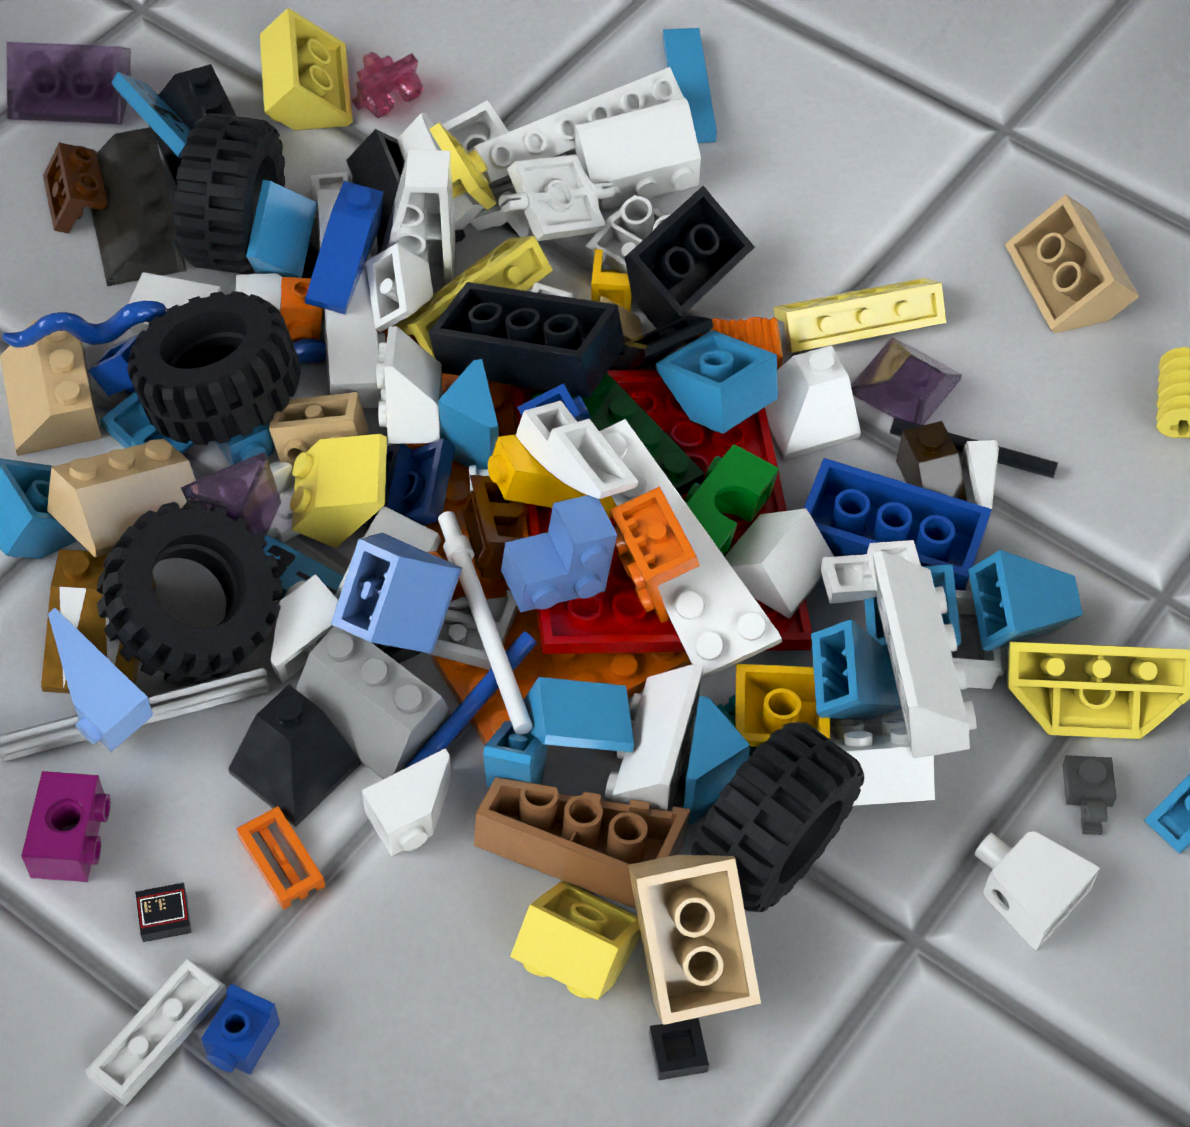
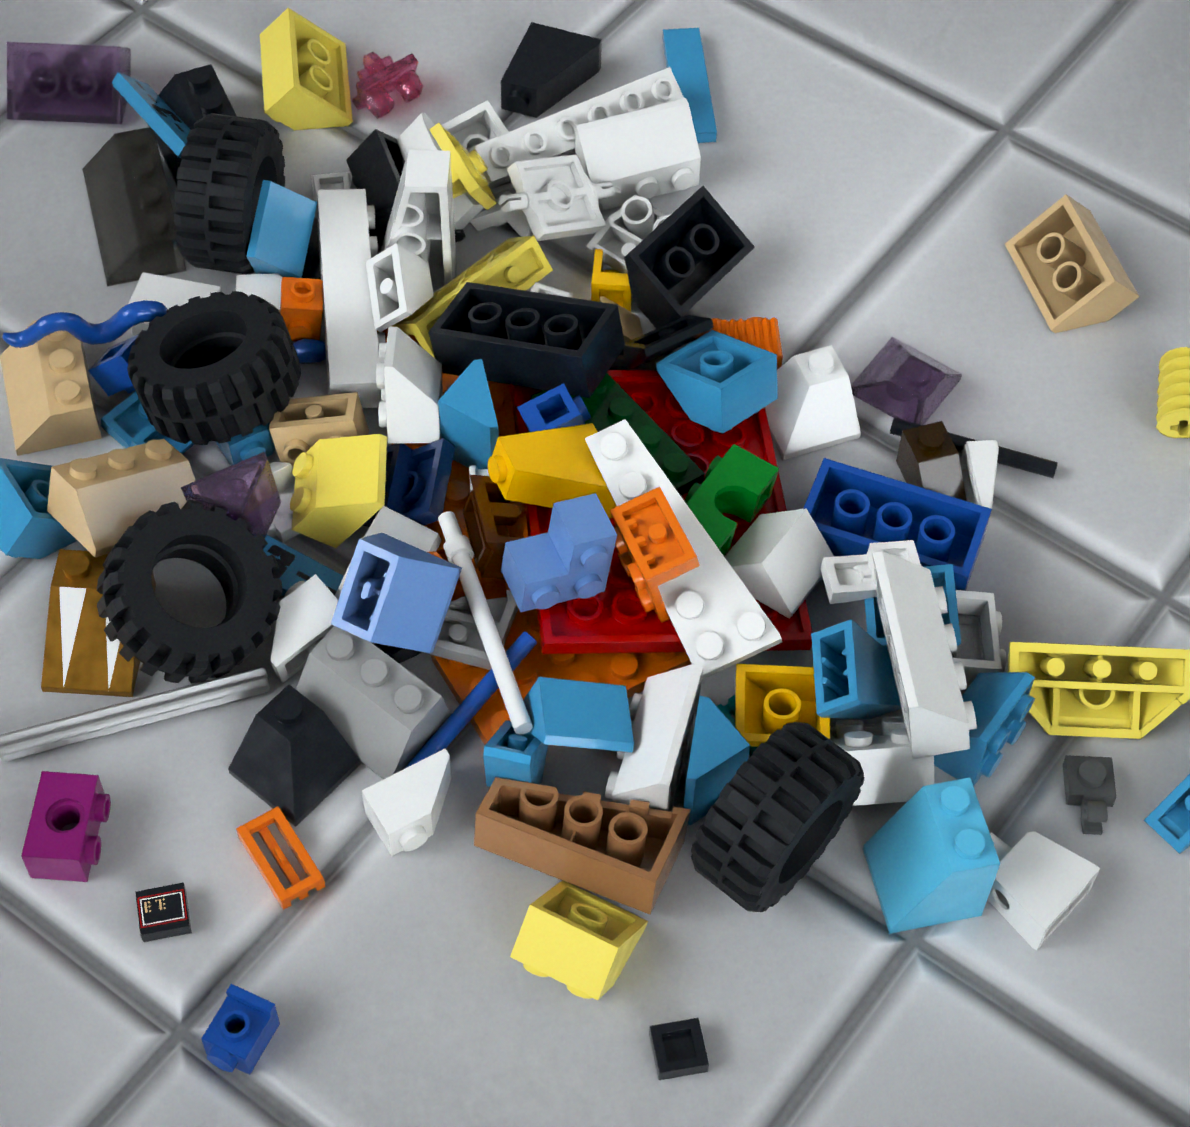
reddish brown bracket [43,142,108,234] -> none
light blue slope [48,608,153,752] -> none
white tile [85,958,227,1106] -> none
blue slope [305,181,384,314] -> none
white slope [516,401,638,499] -> none
tan slope [628,855,761,1025] -> none
light yellow fence [773,278,946,353] -> none
dark azure slope [968,550,1083,651] -> none
none -> black slope [501,22,602,118]
none -> medium azure slope [863,777,1000,934]
none -> dark azure slope [934,672,1035,787]

